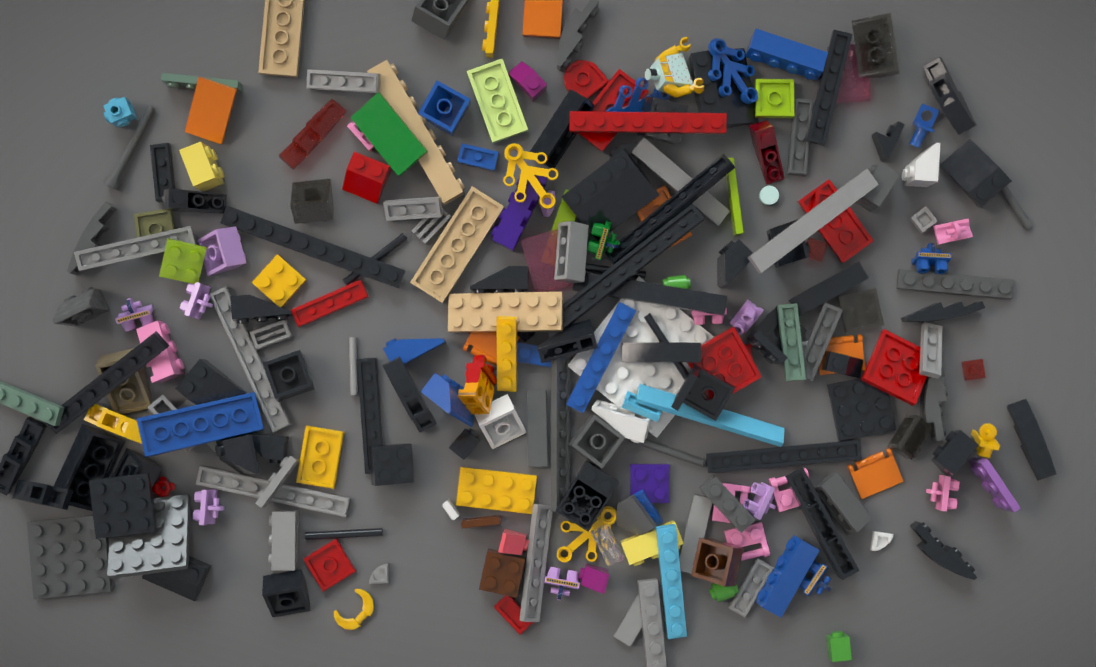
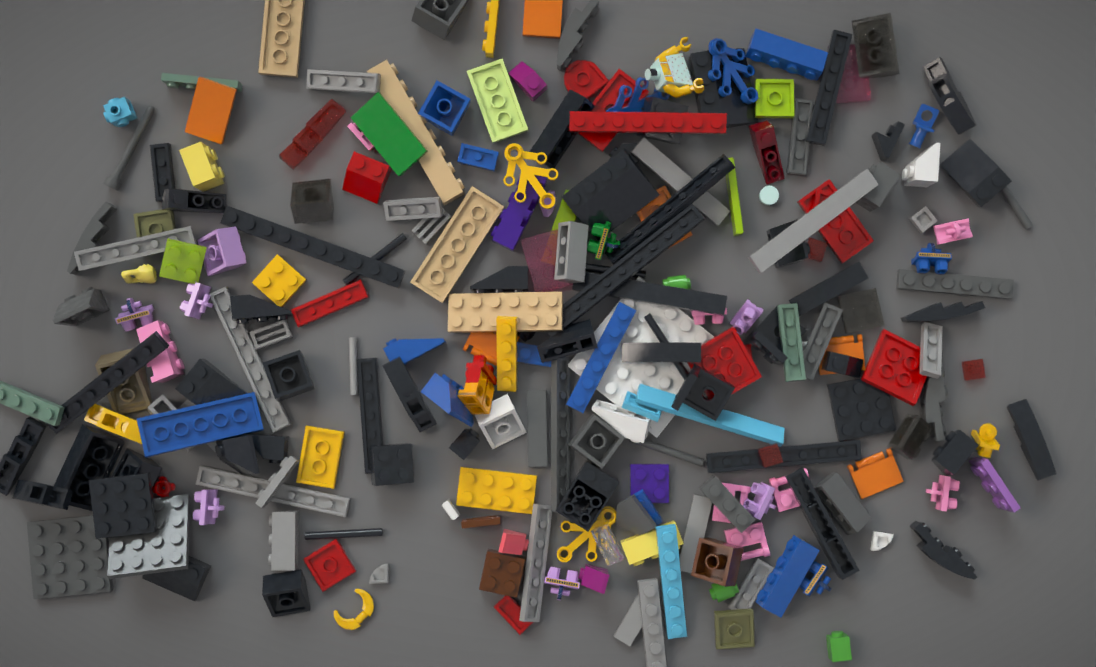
black slope [717,239,753,288] -> none
none -> light yellow piece [121,264,157,284]
none -> olive tile [714,608,755,650]
none -> clear red plate [758,443,783,468]

